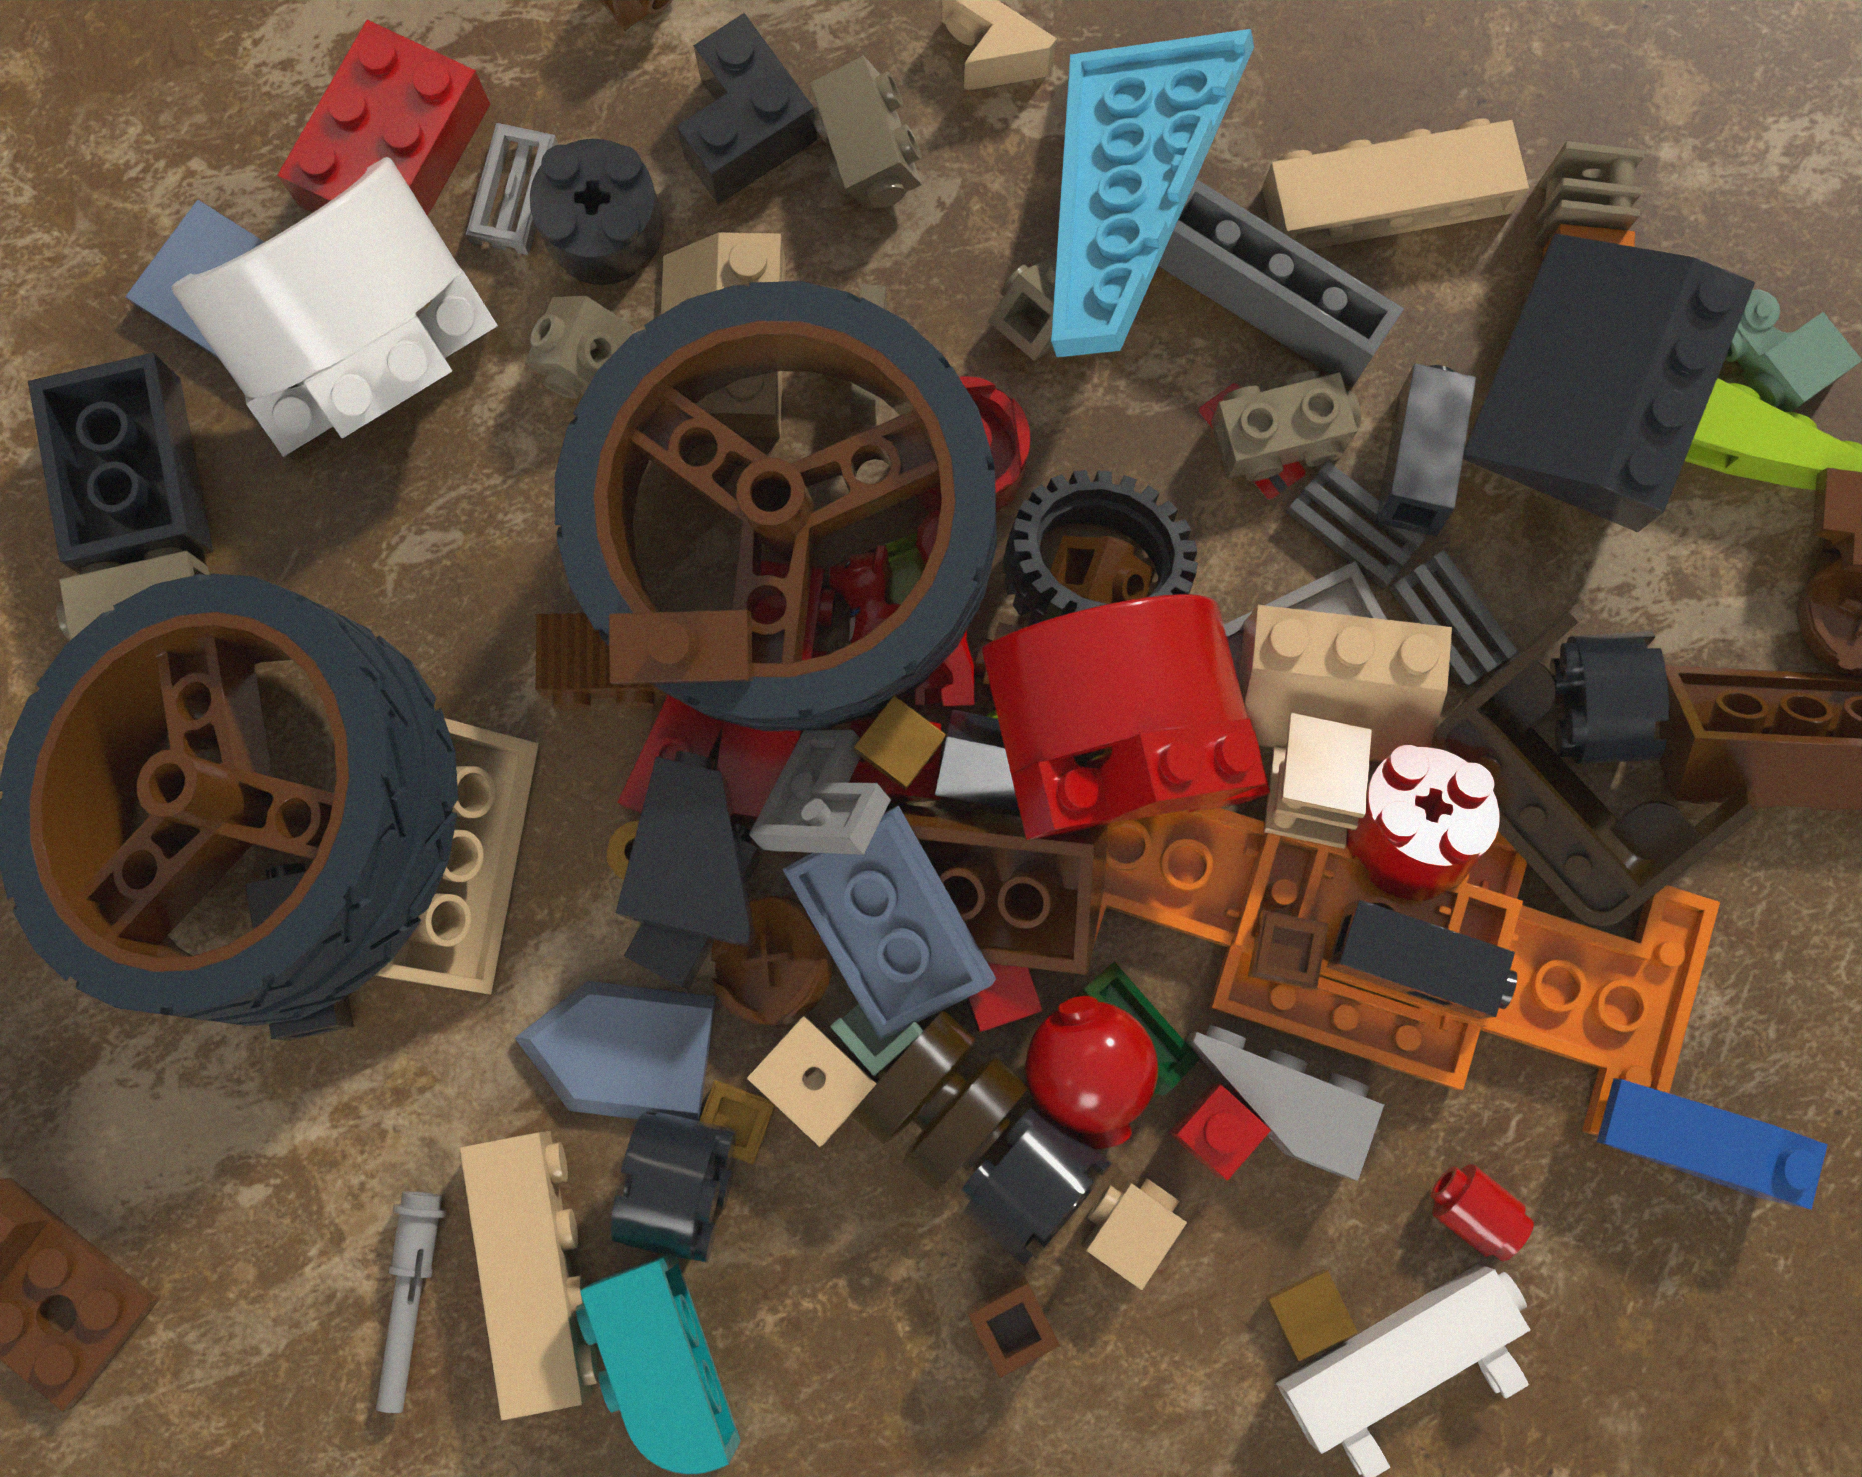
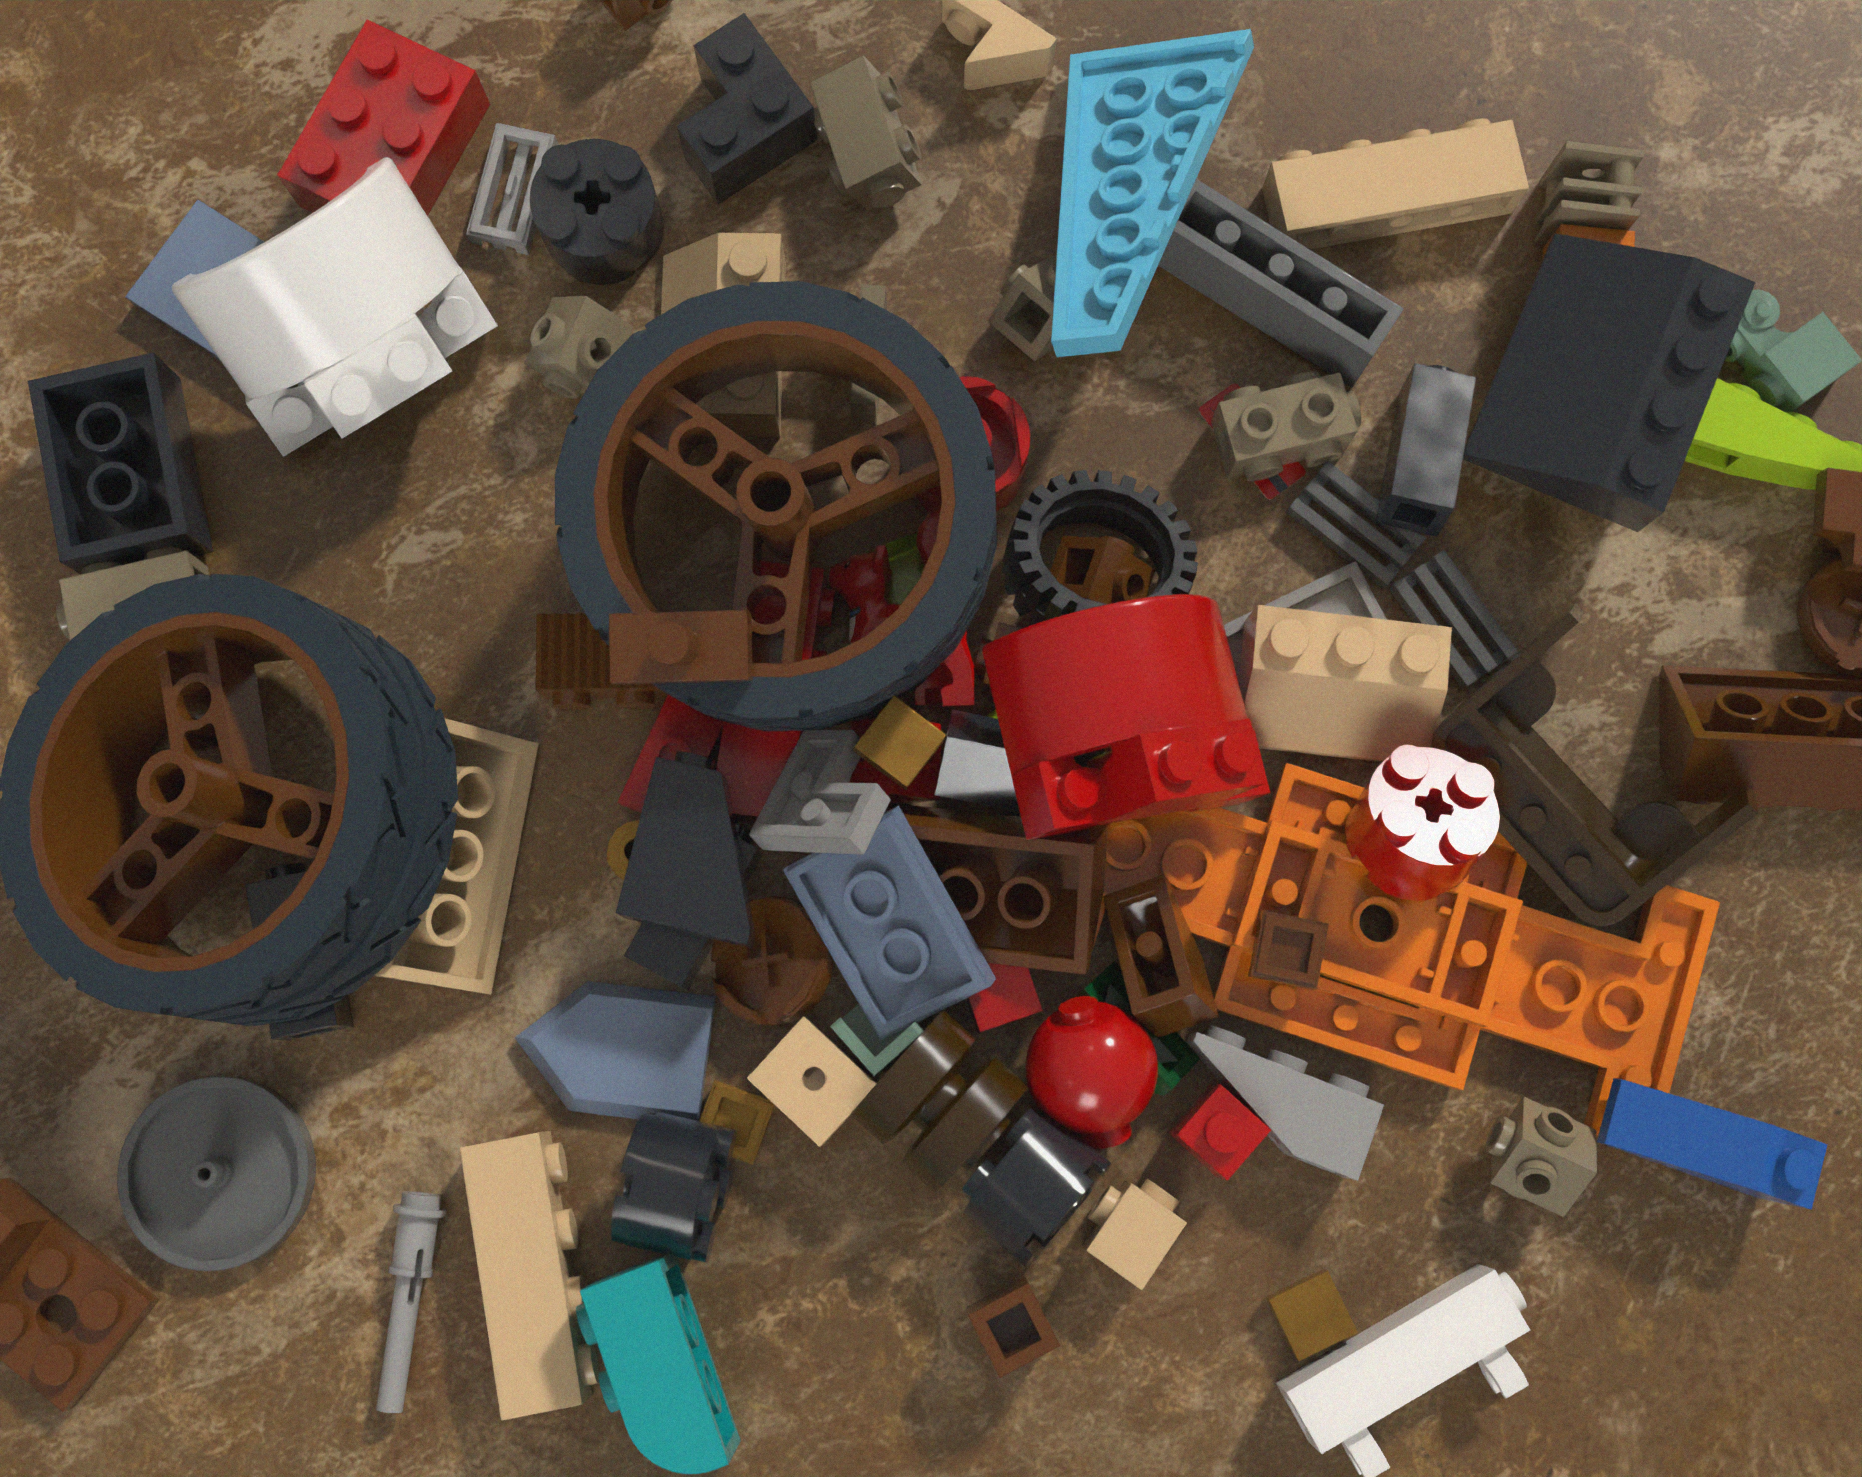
piece [1264,713,1372,849] -> none
black brick [1327,899,1517,1019] -> none
red brick [1431,1164,1534,1262] -> none
black brick [1549,631,1669,764] -> none
none -> dark grey piece [117,1077,316,1271]
none -> reddish brown slope [1103,875,1219,1038]
none -> dark tan brick [1485,1097,1597,1217]

